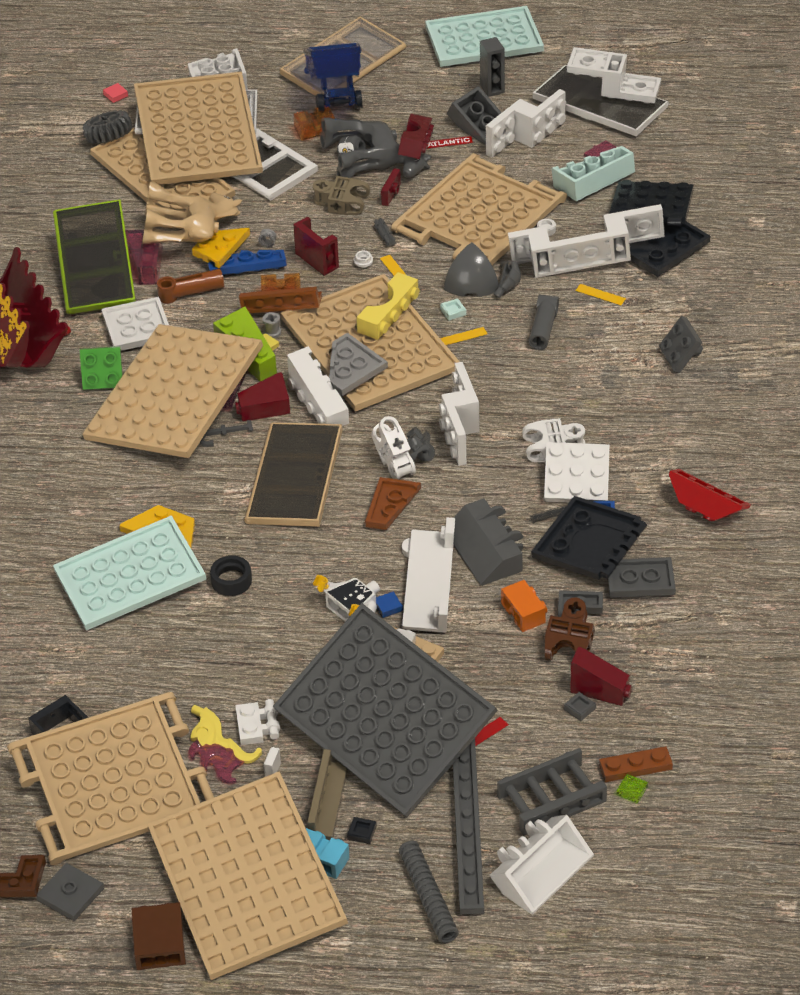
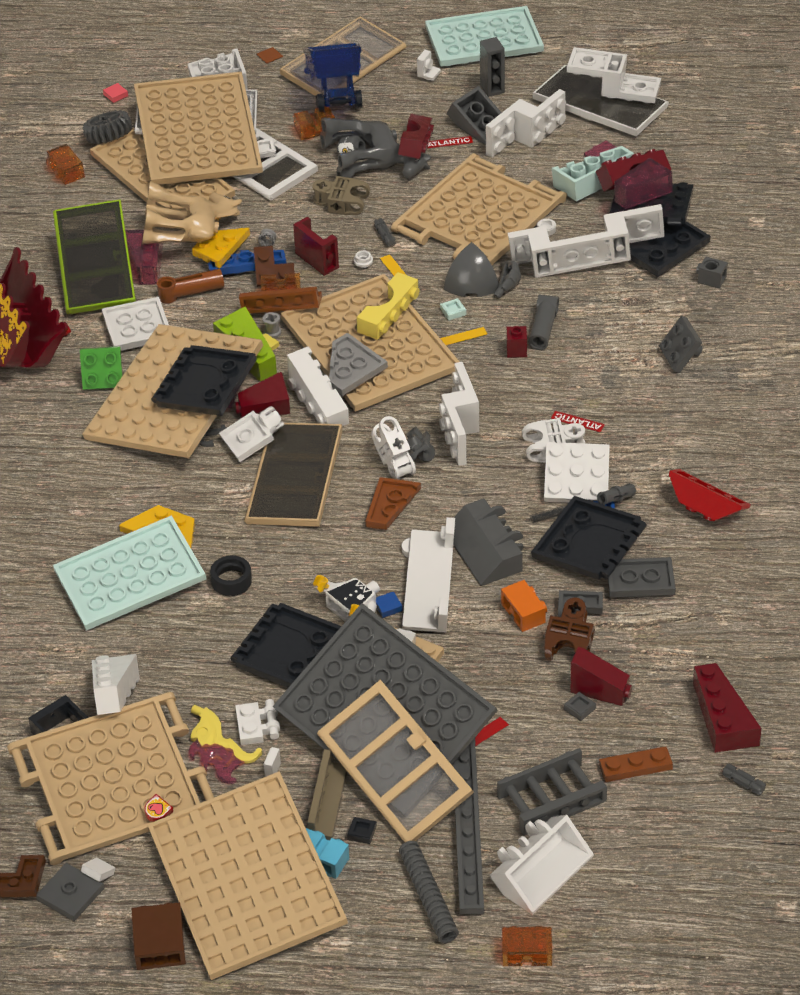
dark red plate [381,168,401,206] -> none
yellow sticker [575,284,626,305] -> none
clear neon green tile [617,774,648,803] -> none
none -> clear orange brick [46,144,85,185]
none -> white tile [81,857,115,882]
none -> white wedge [92,654,140,715]
none -> tile [145,794,173,822]
none -> black hinge [151,345,257,416]
none -> white plate [219,406,284,462]
none -> black hinge [230,603,341,688]
none -> reddish brown plate [254,246,296,287]
none -> dark orange sticker [256,47,283,63]
none -> white tile [257,138,276,158]
none -> door [317,680,474,842]
none -> white bracket [417,50,441,81]
none -> clear orange brick [502,926,552,966]
none -> dark red brick [506,326,527,358]
none -> red sticker [551,411,605,432]
none -> dark red arch [596,149,672,192]
none -> dark grey pin [597,483,636,505]
none -> clear pink wedge [614,158,672,209]
none -> dark red wedge [693,663,762,753]
none -> dark grey brick [696,257,728,289]
none -> dark grey axle [722,763,766,795]

